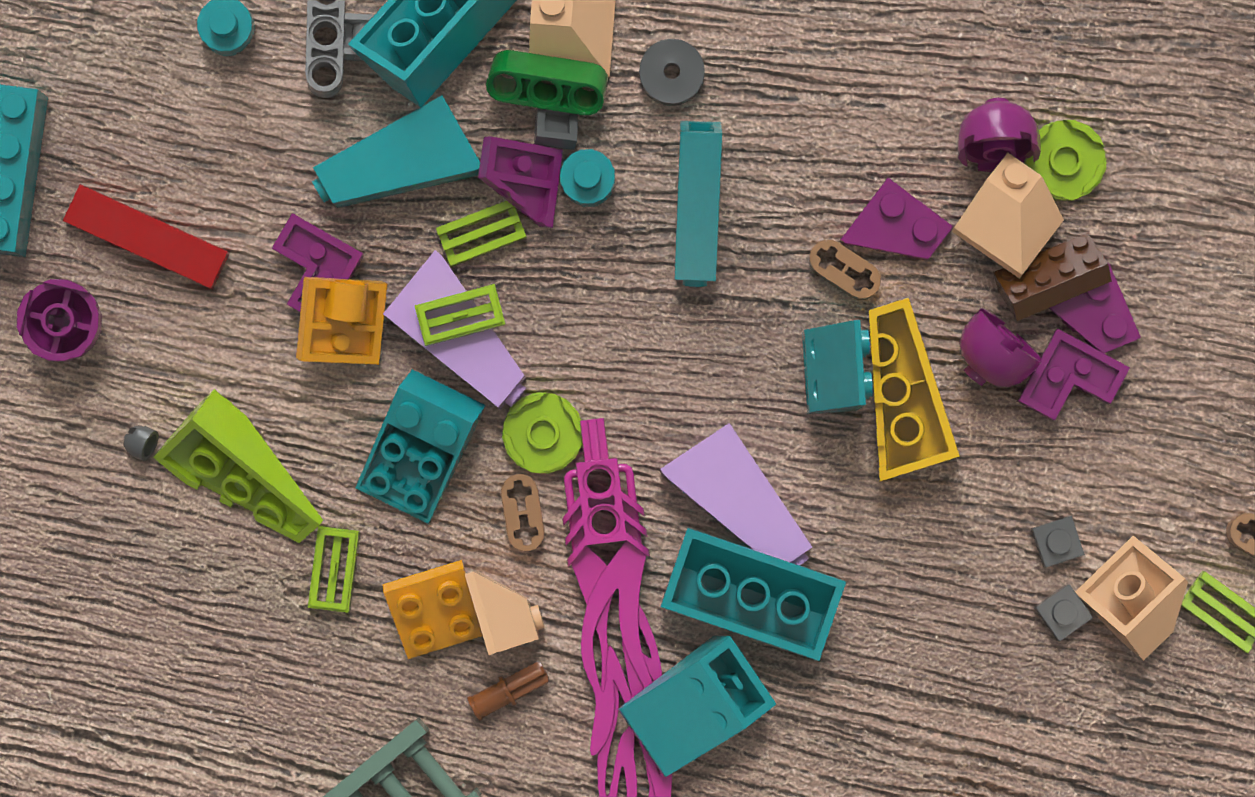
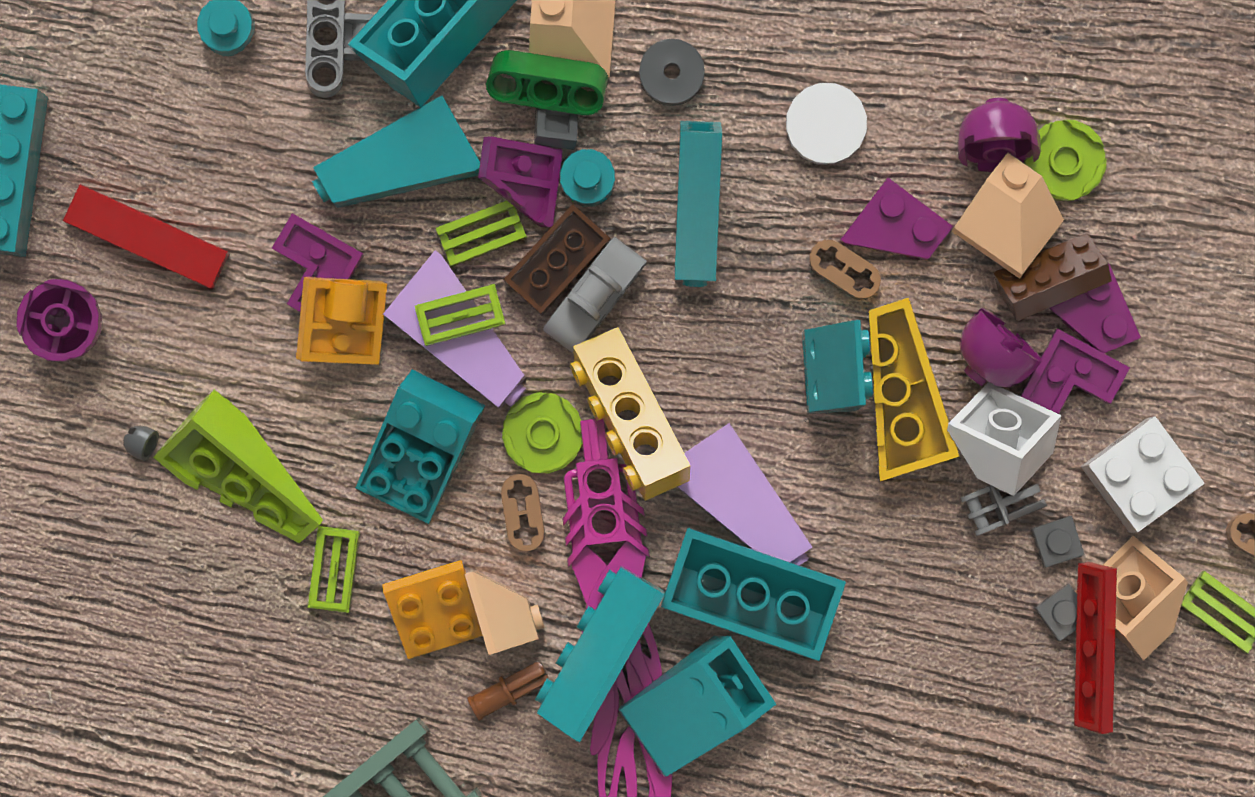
none -> reddish brown piece [503,204,611,316]
none -> teal slope [535,566,665,743]
none -> light grey piece [543,237,647,354]
none -> yellow brick [570,327,691,501]
none -> white tile [786,83,867,165]
none -> white slope [947,382,1061,496]
none -> light grey arm [960,475,1047,536]
none -> red tile [1074,562,1117,734]
none -> white brick [1080,416,1205,533]

